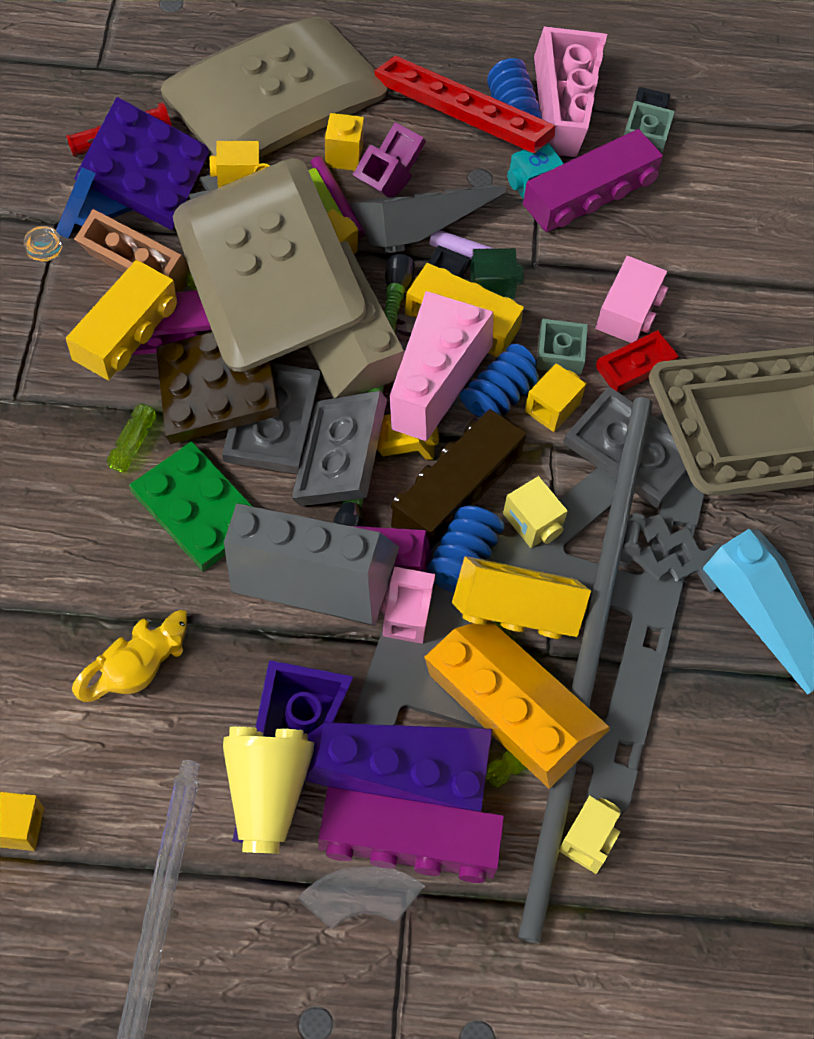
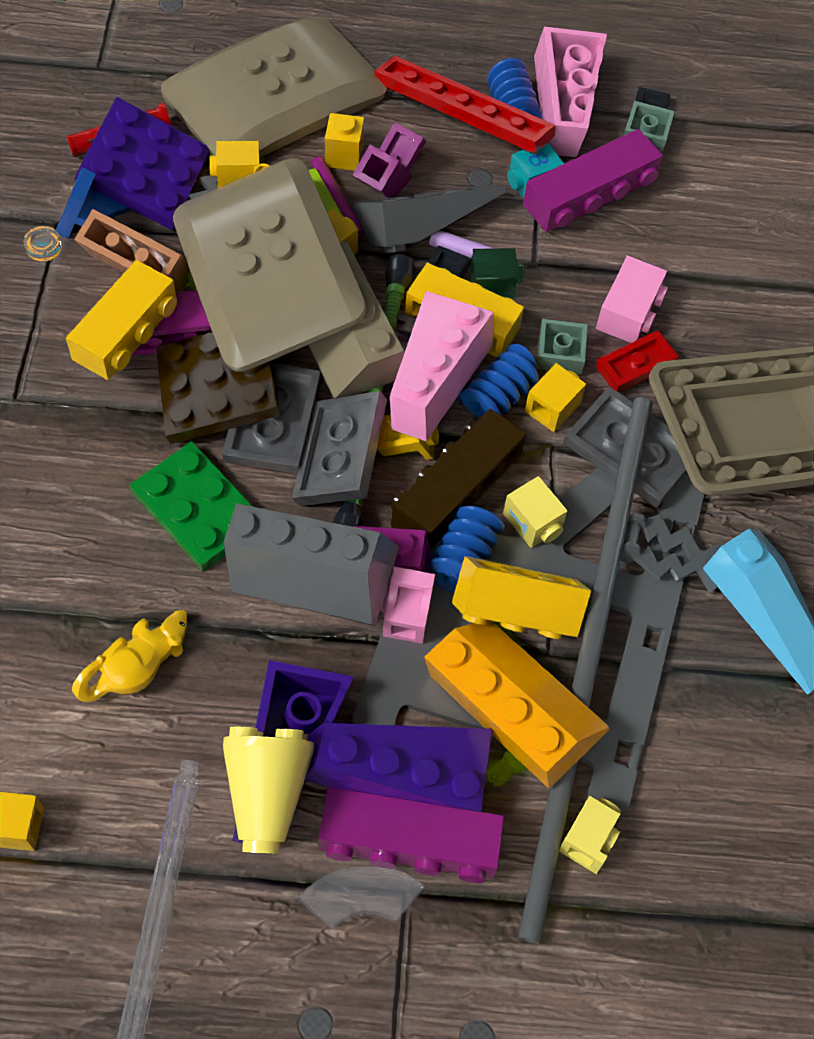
clear neon green axle [107,403,156,473] -> none

